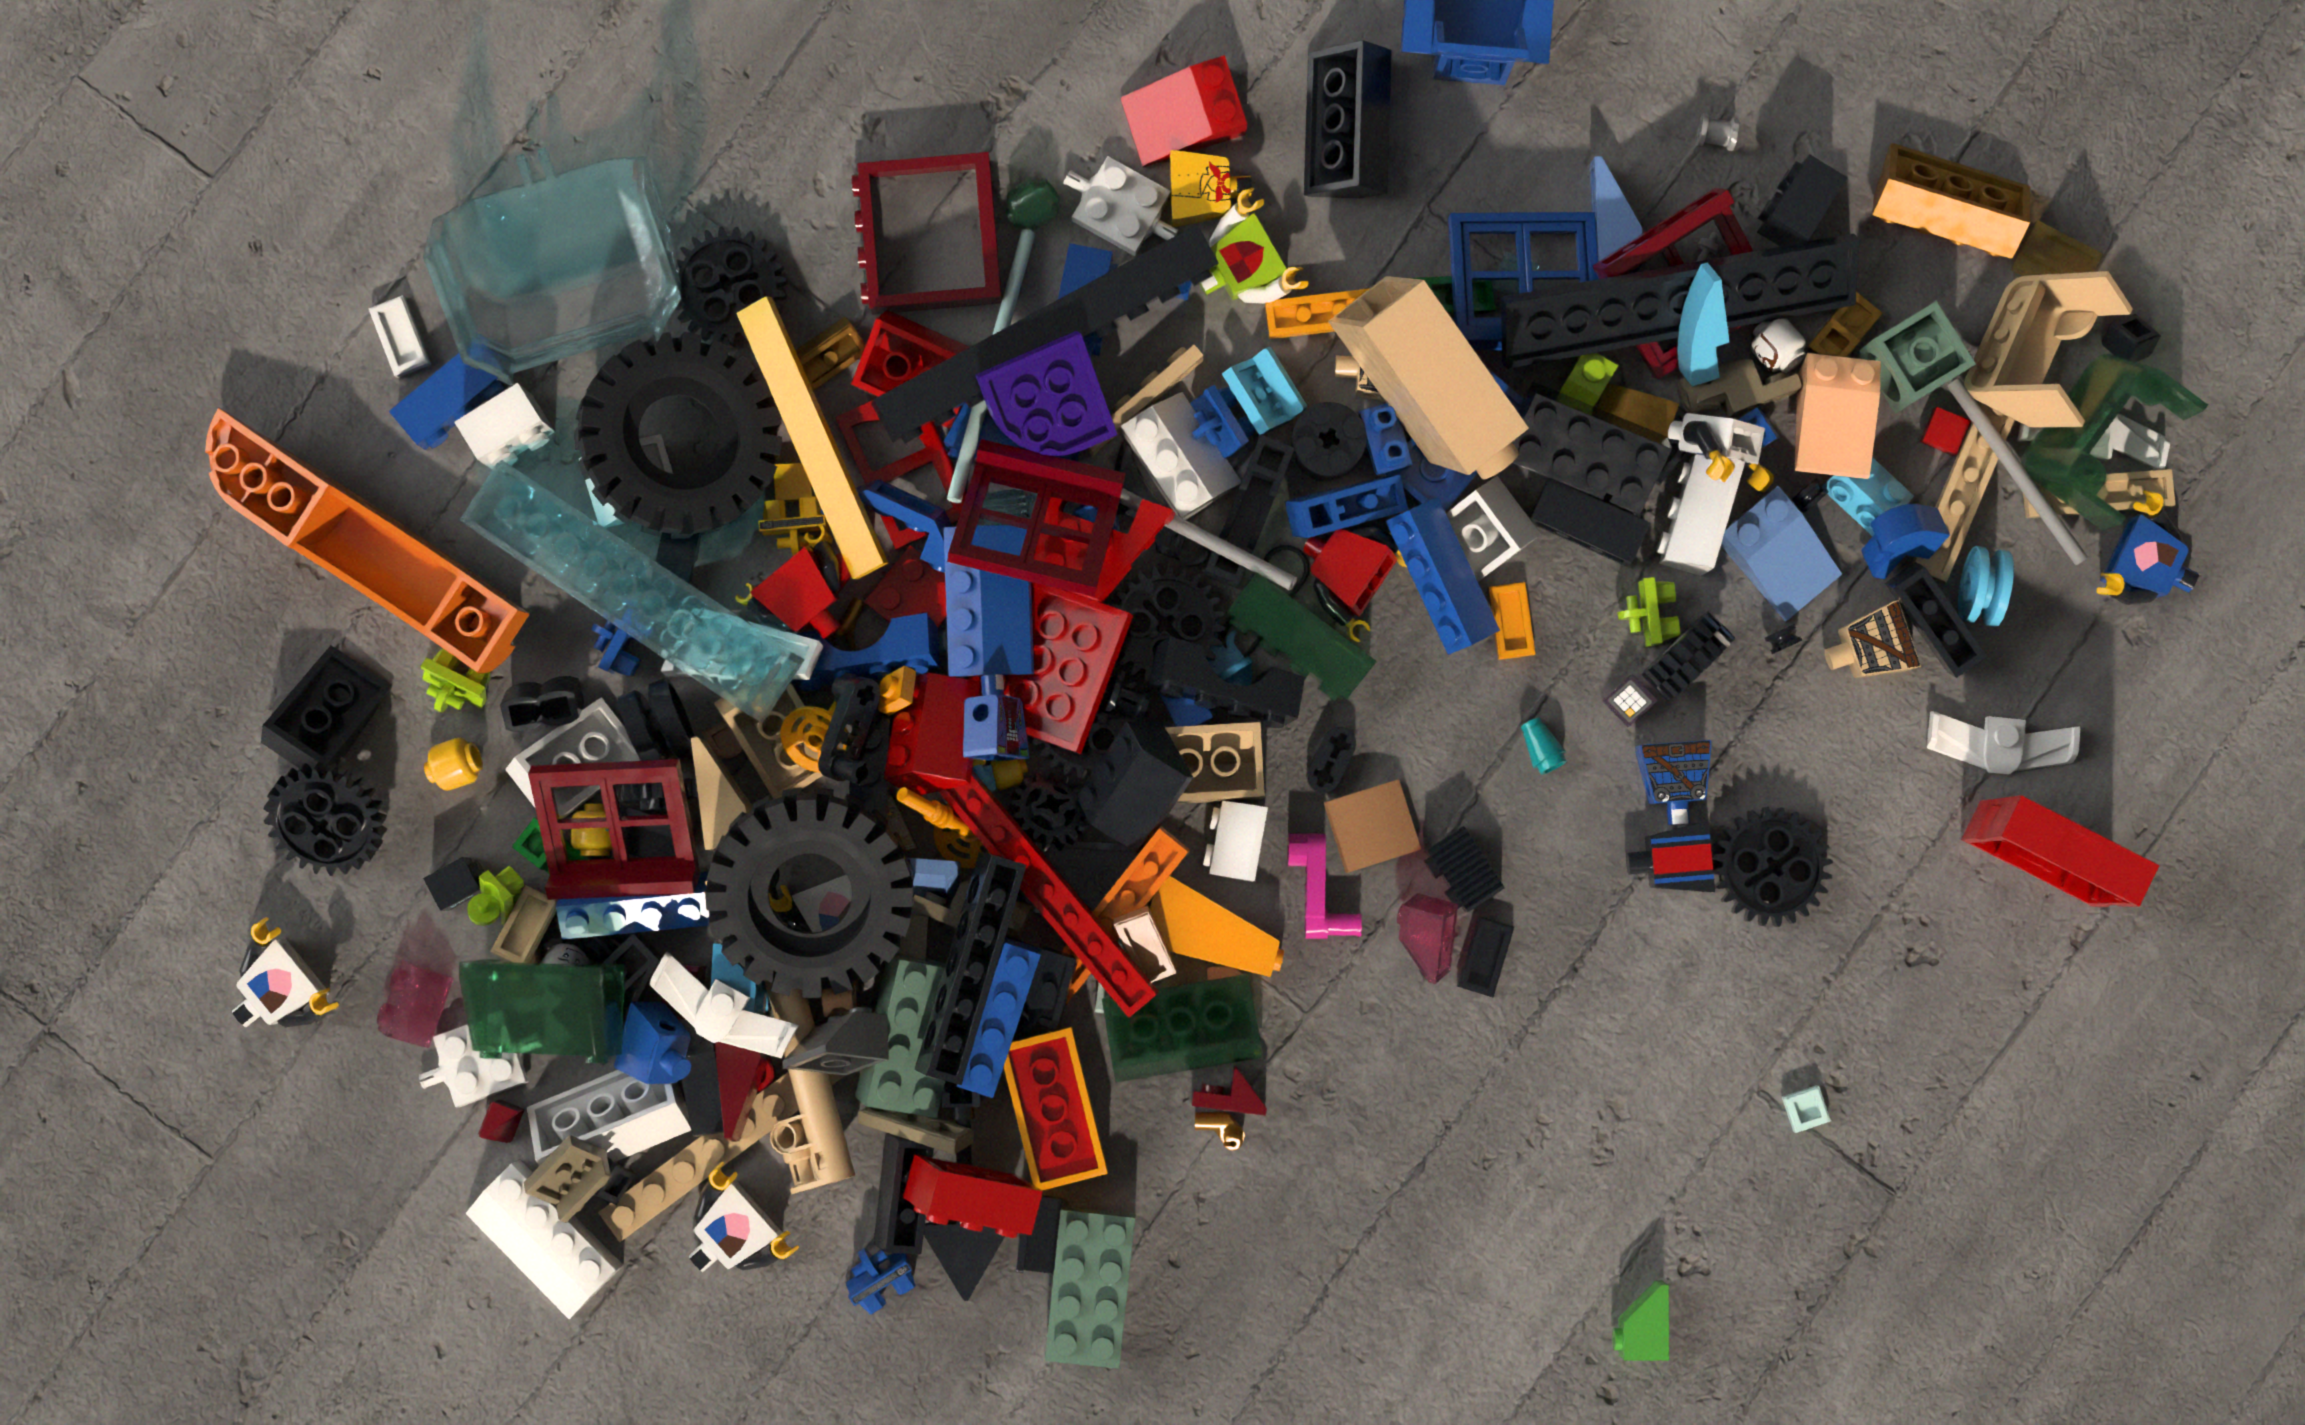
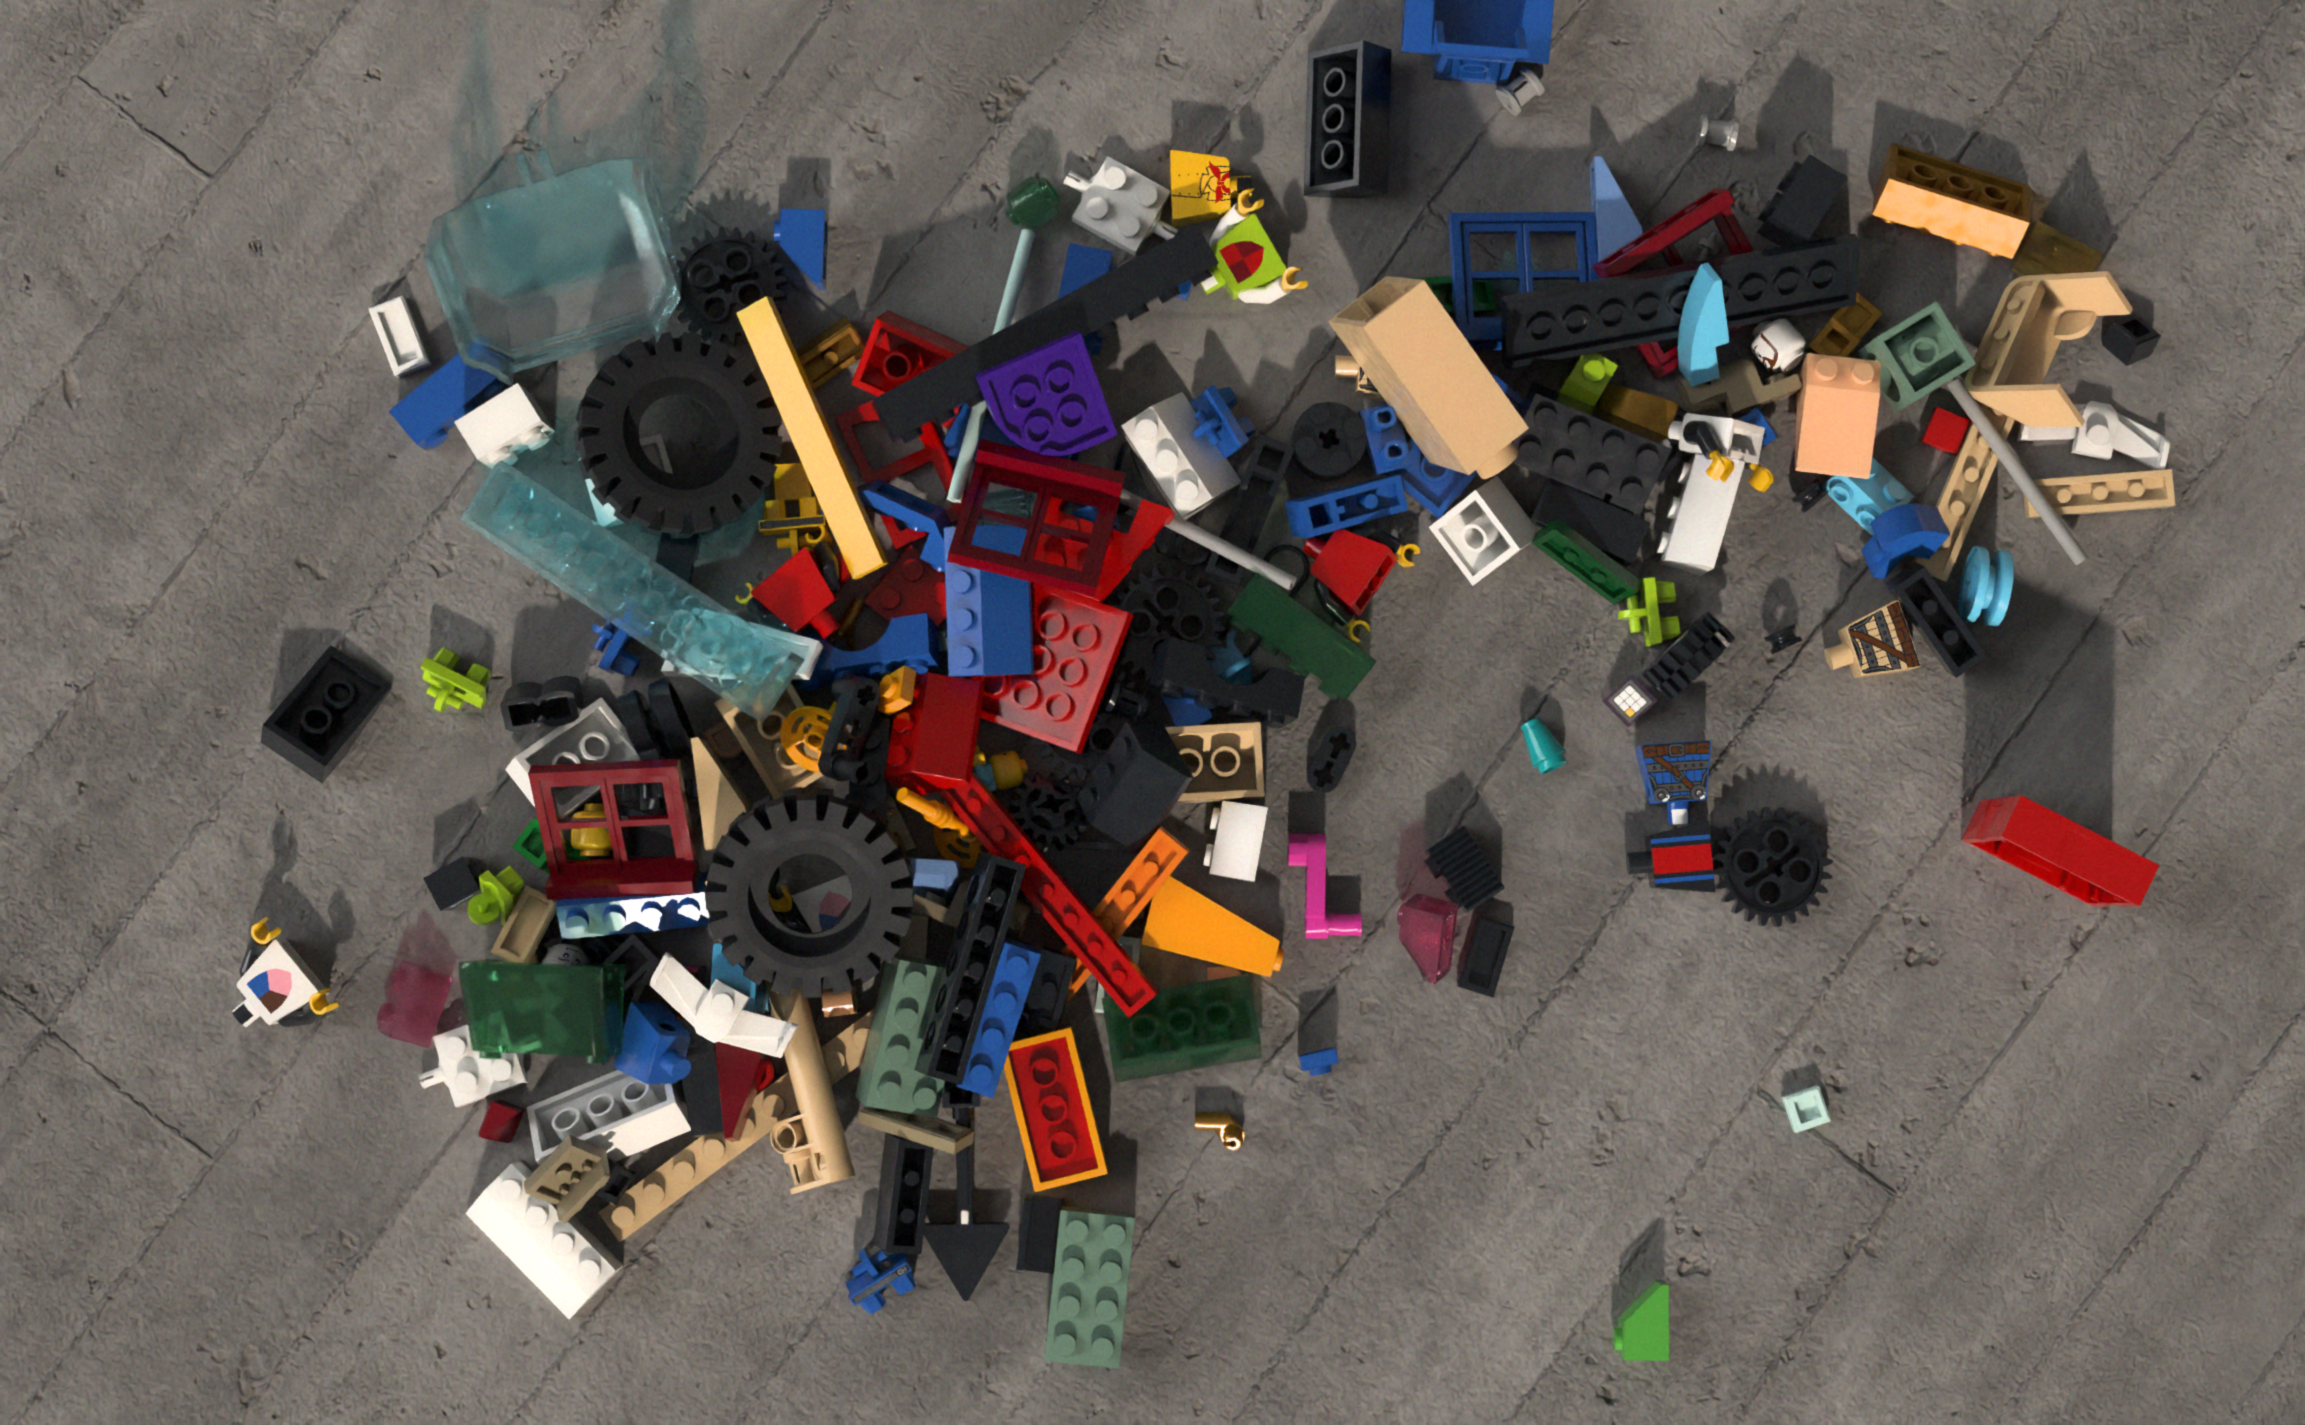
orange slope [205,408,530,673] -> none
black gear [263,761,387,876] -> none
yellow head [424,738,483,791] -> none
torso [689,1162,799,1272] -> none
dark grey slope [783,1007,889,1076] -> none
dark red window [852,152,1002,315] -> none
red brick [903,1154,1043,1238] -> none
blue torso [963,674,1029,762] -> none
tan plate [1087,345,1204,456] -> none
tile [1114,906,1177,982] -> none
slope [1120,55,1247,167] -> none
dark red slope [1191,1065,1267,1116] -> none
medium azure bracket [1222,347,1307,435] -> none
light orange plate [1265,288,1370,339] -> none
medium nougat slope [1324,779,1421,873] -> none
blue brick [1386,497,1500,655] -> none
light orange tile [1488,582,1536,660] -> none
medium blue slope [1721,486,1842,622] -> none
white plate [1927,711,2080,775] -> none
clear green windscreen [2021,354,2208,531] -> none
torso [2097,490,2199,605] -> none
none -> blue slope [774,208,829,290]
none -> blue plate [1298,1047,1339,1076]
none -> light grey bush [1496,67,1545,116]
none -> dark green plate [1532,518,1641,605]

